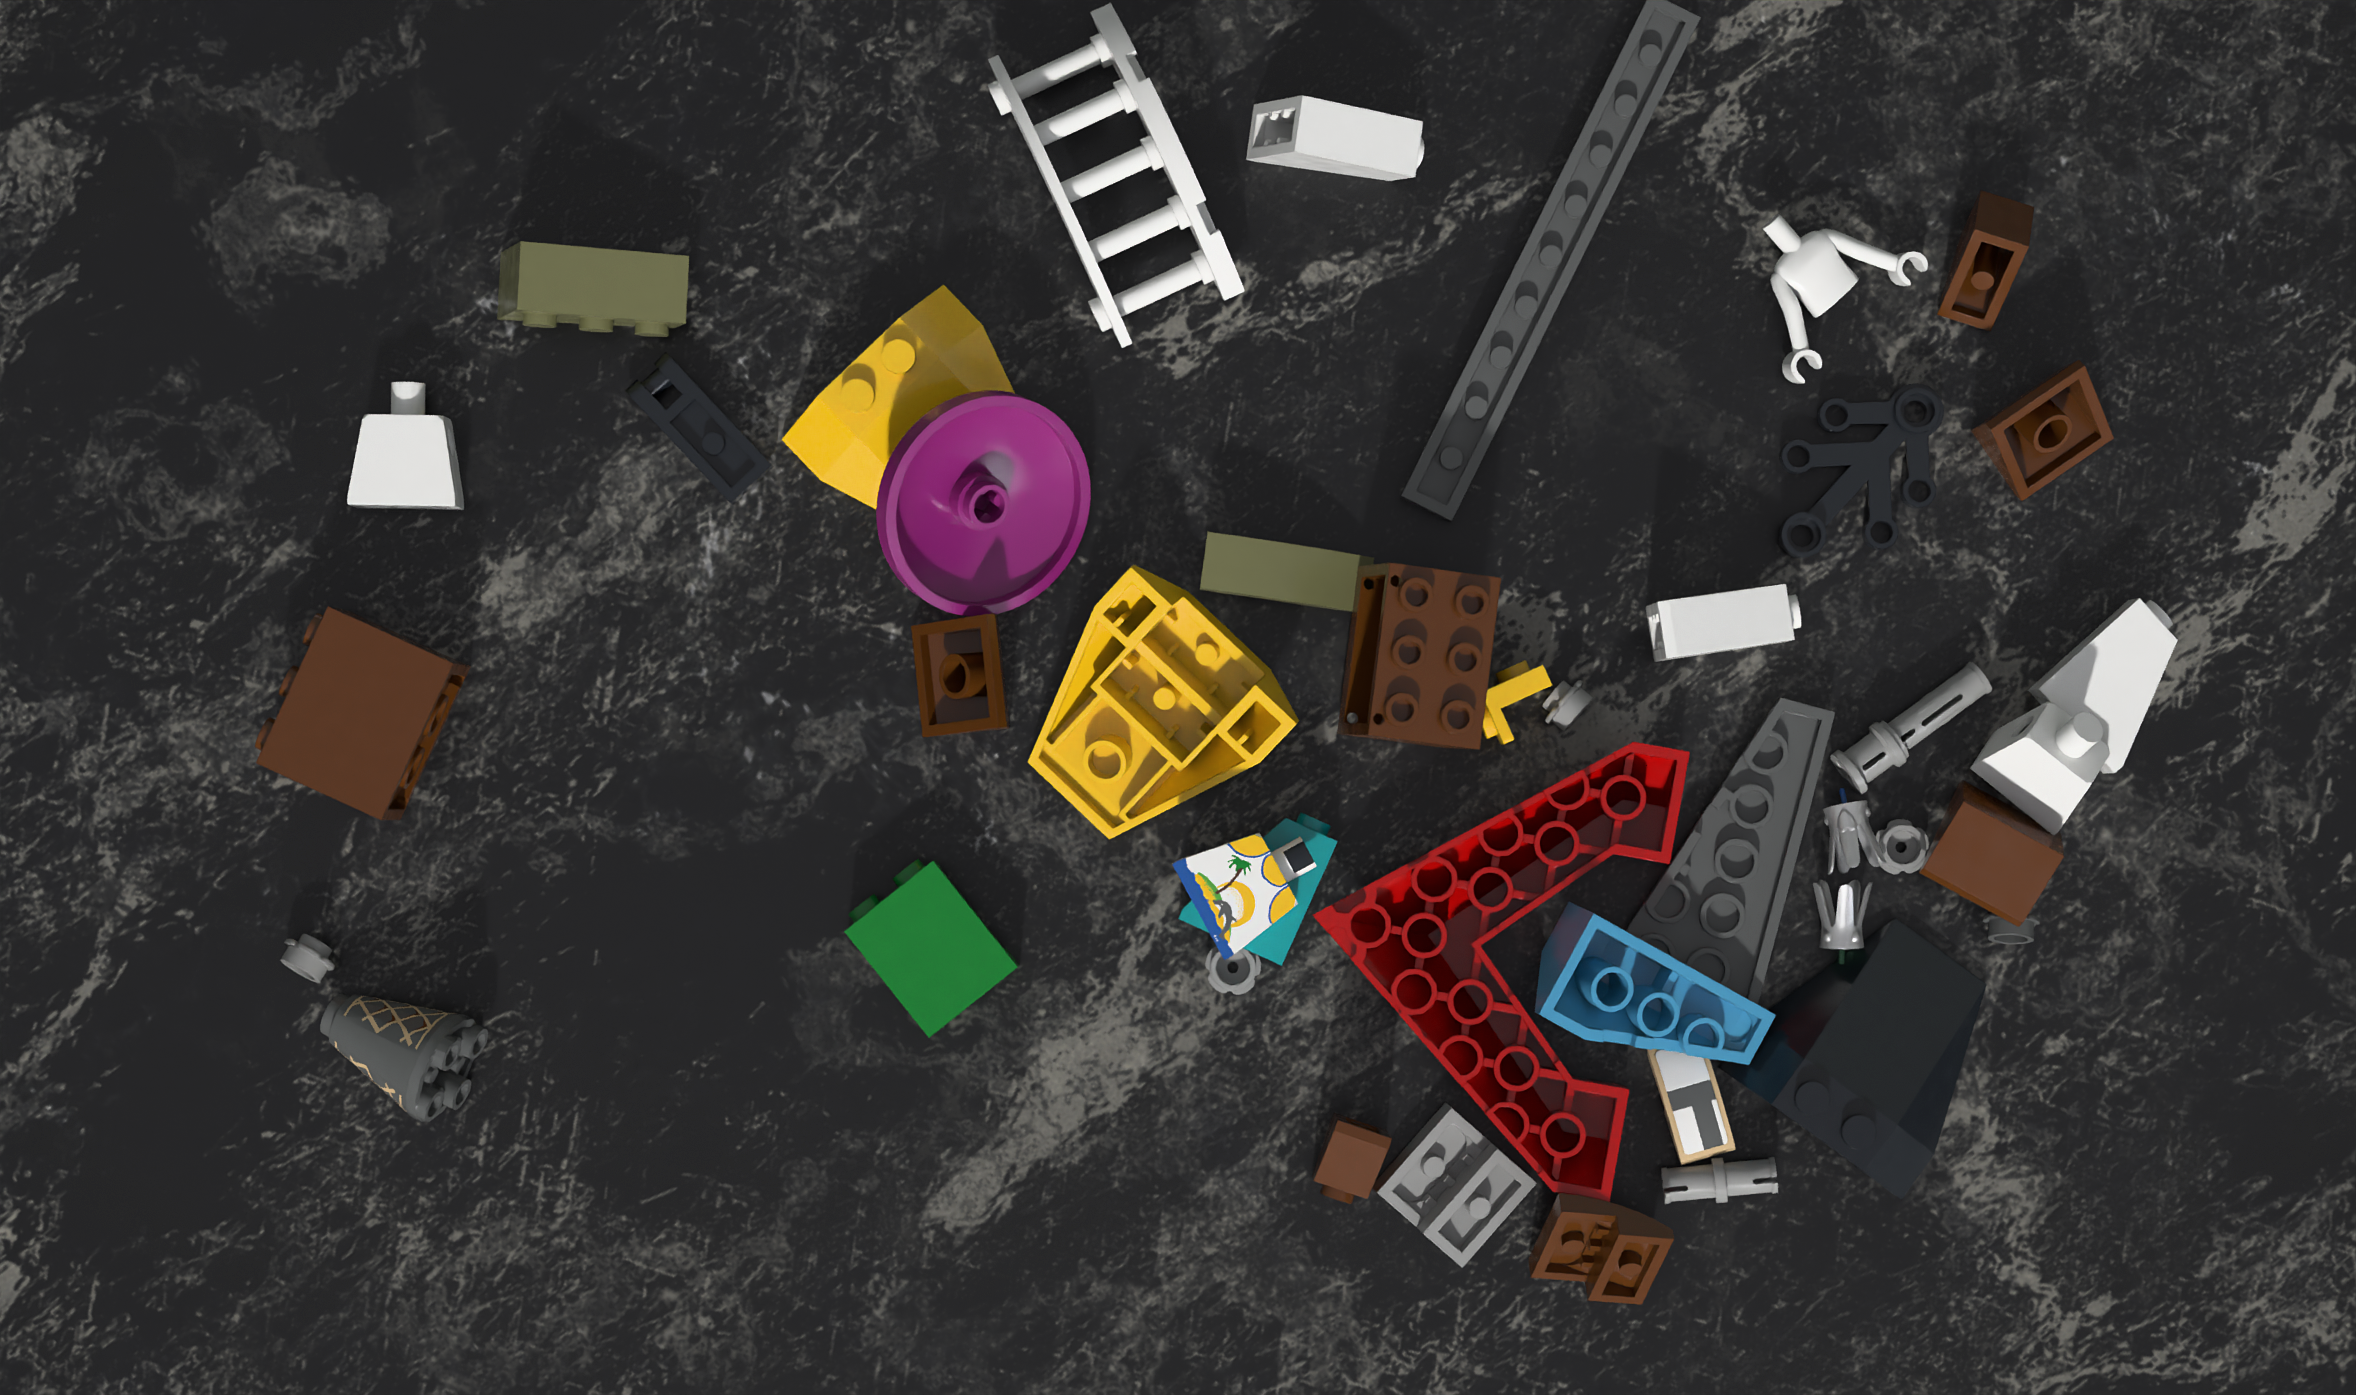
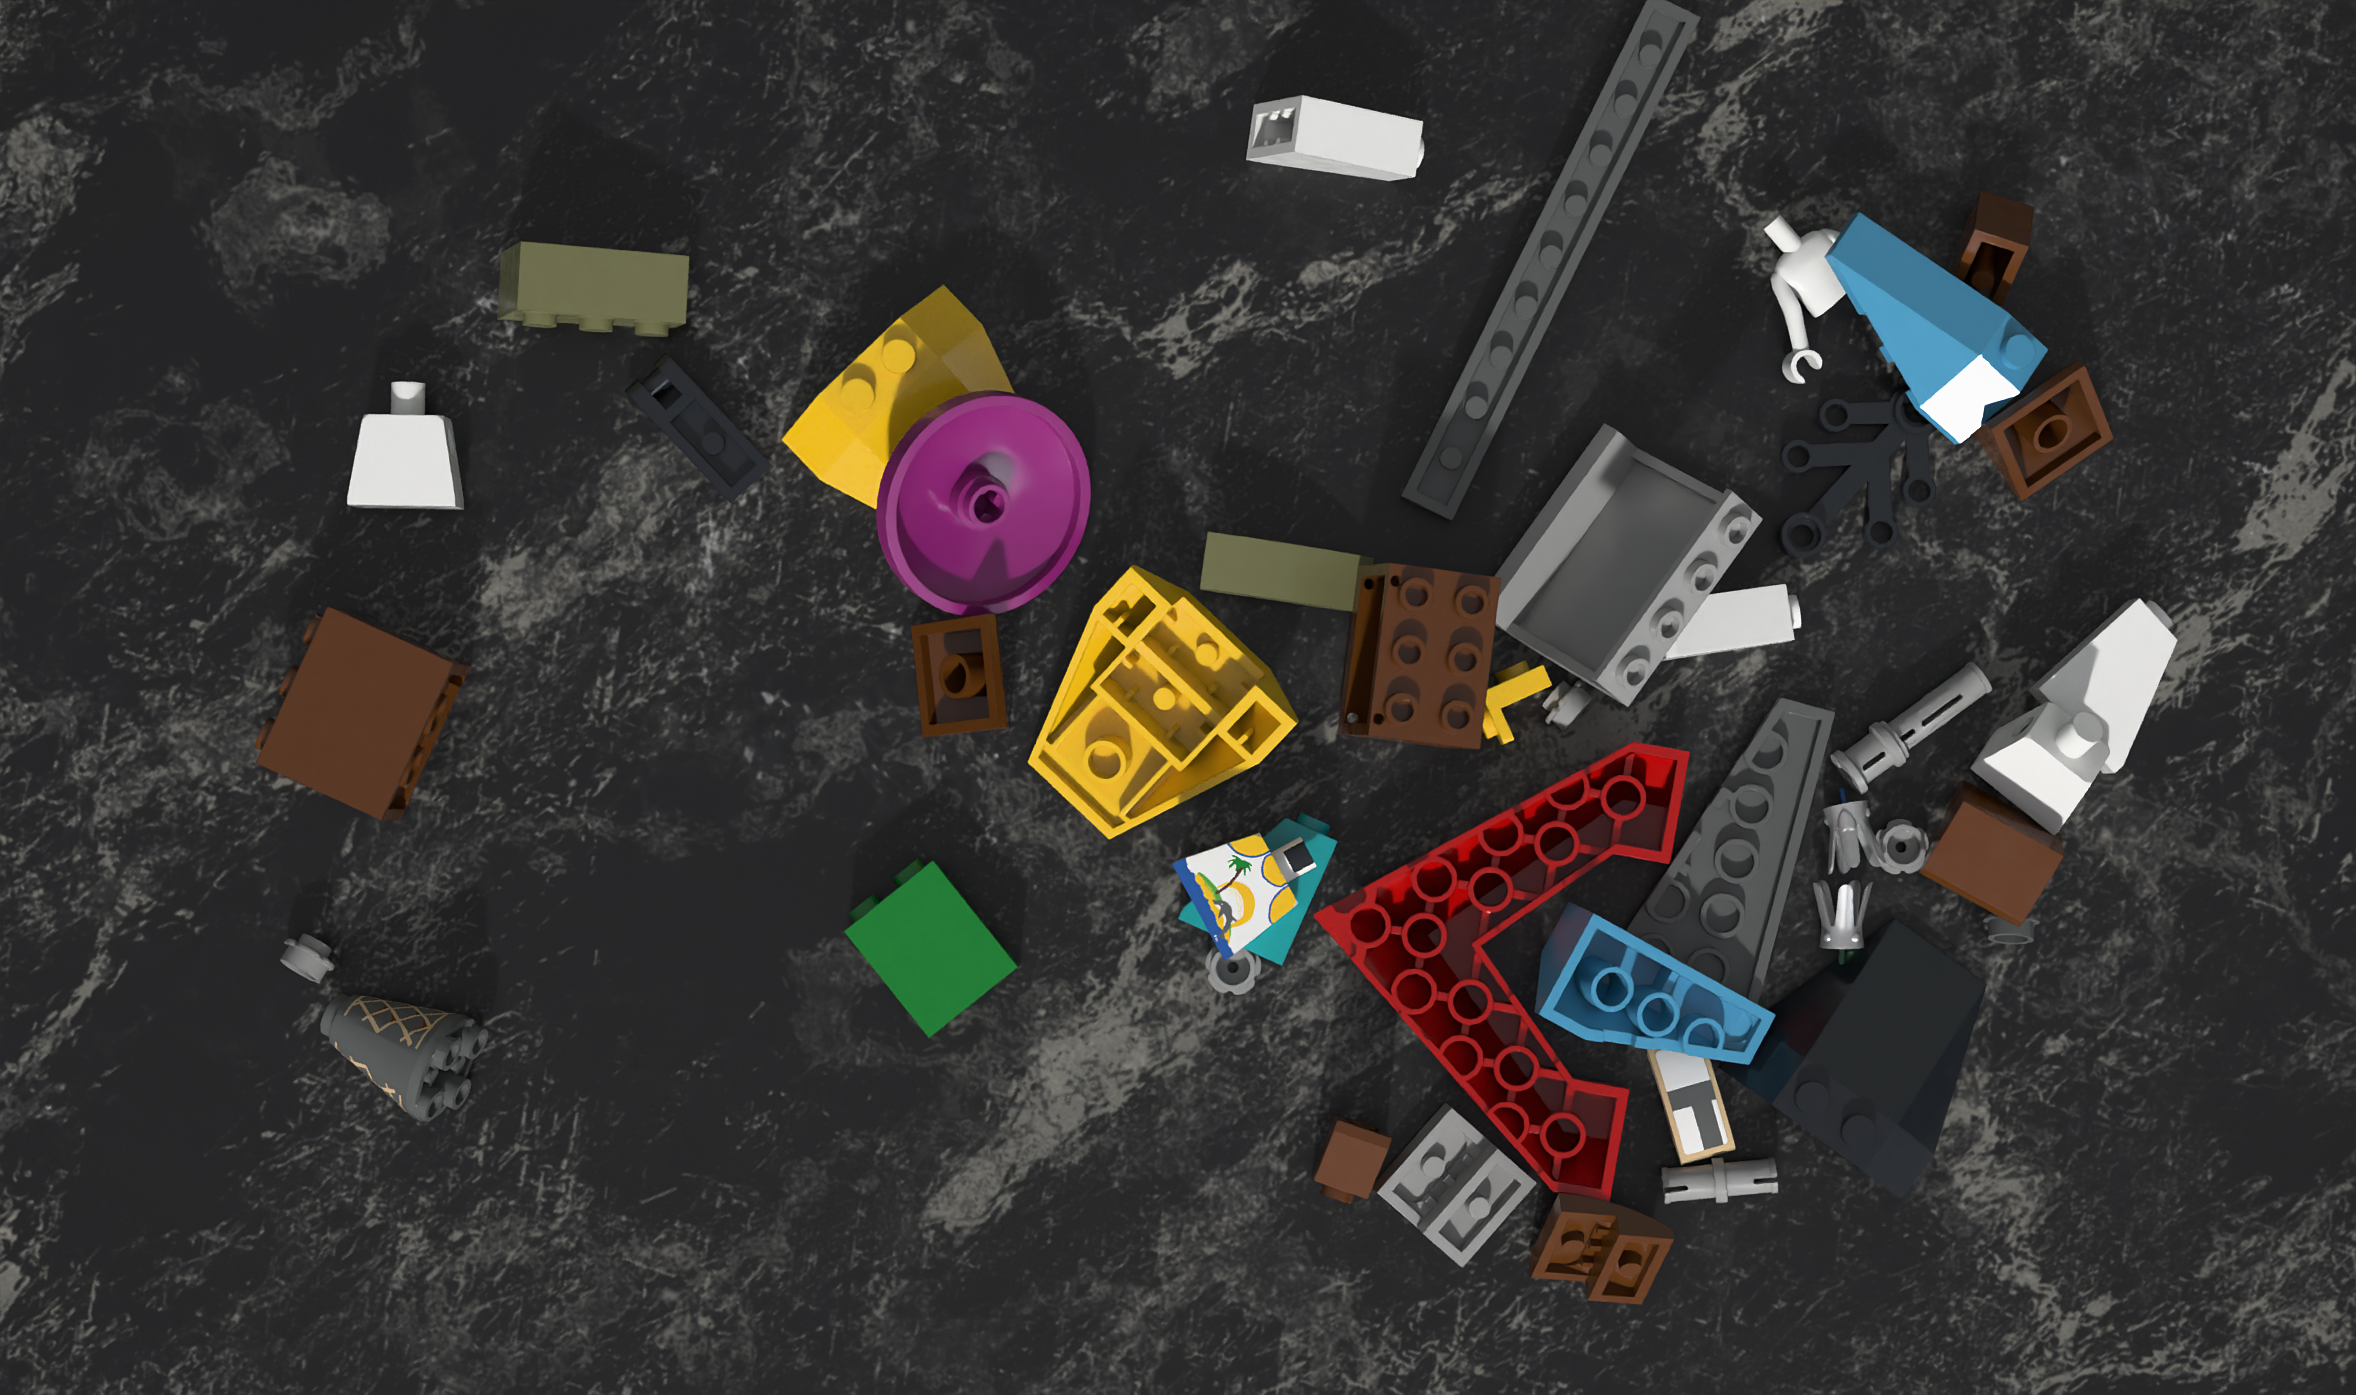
white fence [988,3,1245,348] -> none
none -> light grey panel [1494,423,1763,707]
none -> dark azure wedge [1824,212,2048,445]

